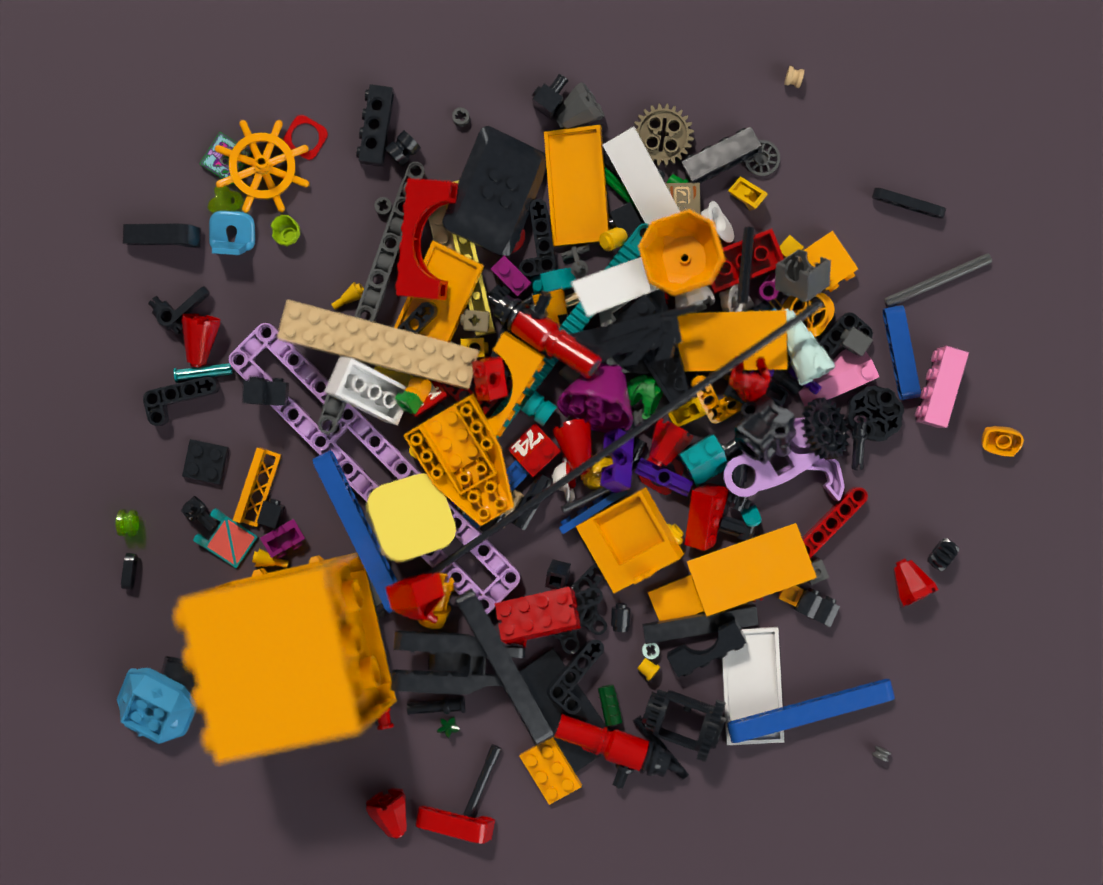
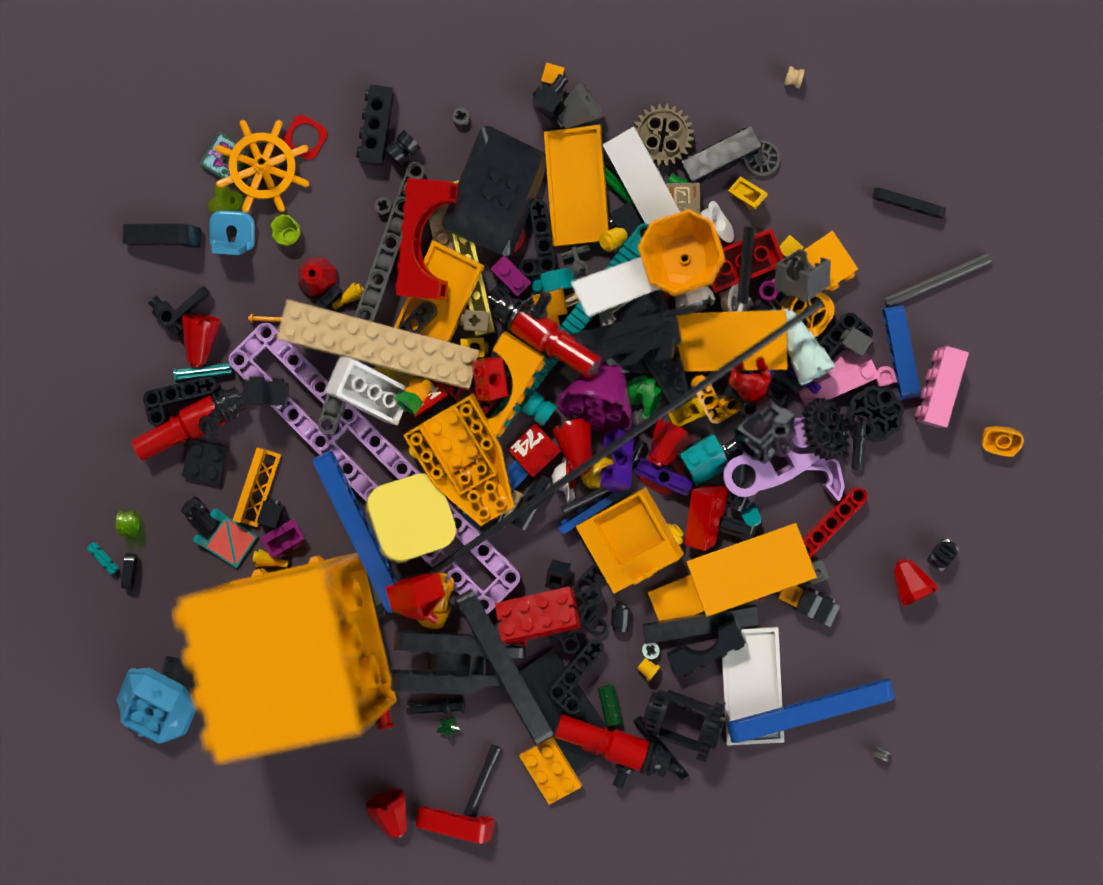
none -> teal axle [87,542,119,575]
none -> red piece [131,387,247,461]
none -> light orange axle [248,314,282,323]
none -> red cone [298,258,337,297]
none -> black piece [313,284,343,310]
none -> light orange tile [541,63,565,85]
none -> bright pink tile [875,366,897,387]

